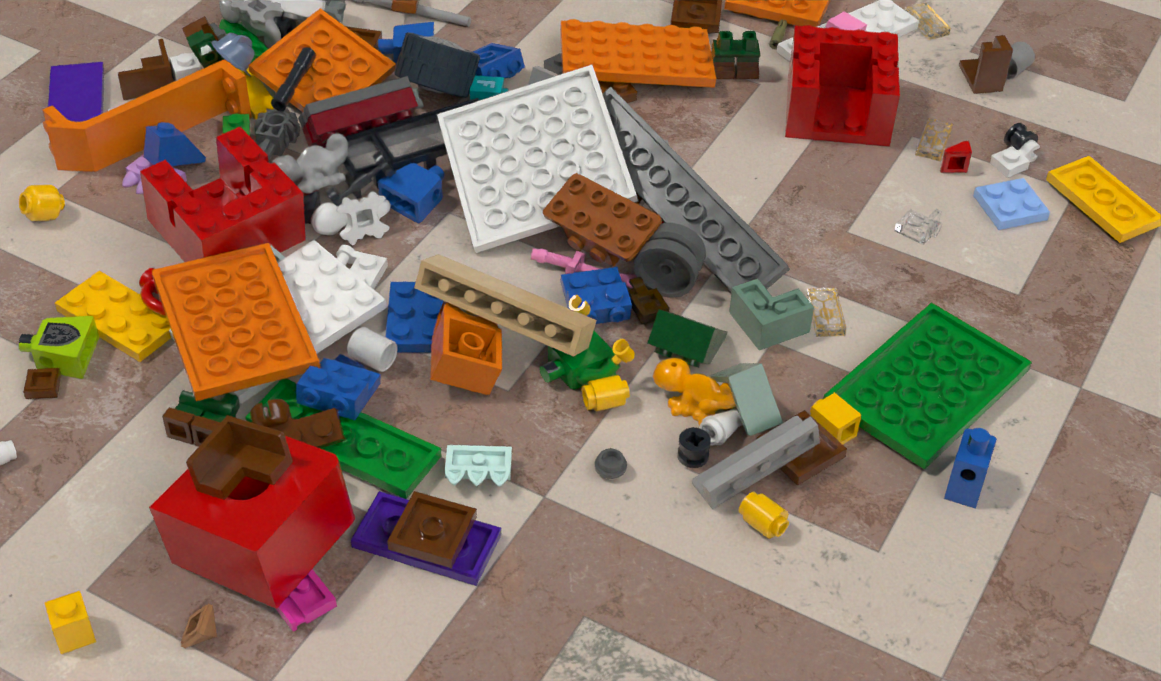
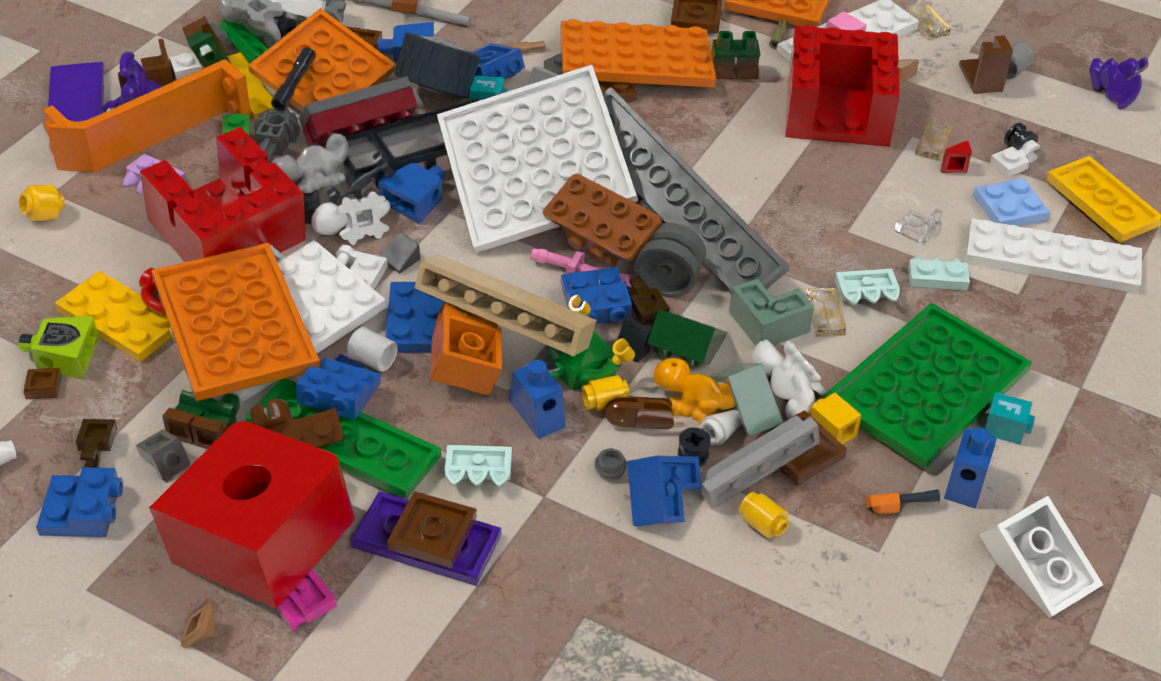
yellow brick [44,591,96,654] -> none
blue slope [143,122,206,166] -> none
reddish brown panel [186,415,293,500] -> none
sand blue piece [212,33,255,77] -> none
none -> blue plate [36,467,123,537]
none -> dark brown plate [76,419,117,468]
none -> dark purple animal [101,51,163,112]
none -> dark grey bracket [135,429,191,480]
none -> slope [380,232,420,273]
none -> medium nougat piece [501,41,545,53]
none -> blue torso [509,360,566,439]
none -> reddish brown arm [605,396,674,430]
none -> black slope [616,316,651,362]
none -> blue panel [627,455,702,527]
none -> white animal [751,339,826,419]
none -> light aqua plate [834,268,900,305]
none -> orange piece [865,489,940,515]
none -> medium nougat slope [898,59,919,83]
none -> light aqua plate [908,255,970,291]
none -> white plate [965,218,1142,294]
none -> white slope [979,496,1103,618]
none -> teal brick [985,392,1035,445]
none -> dark purple animal [1089,57,1149,110]

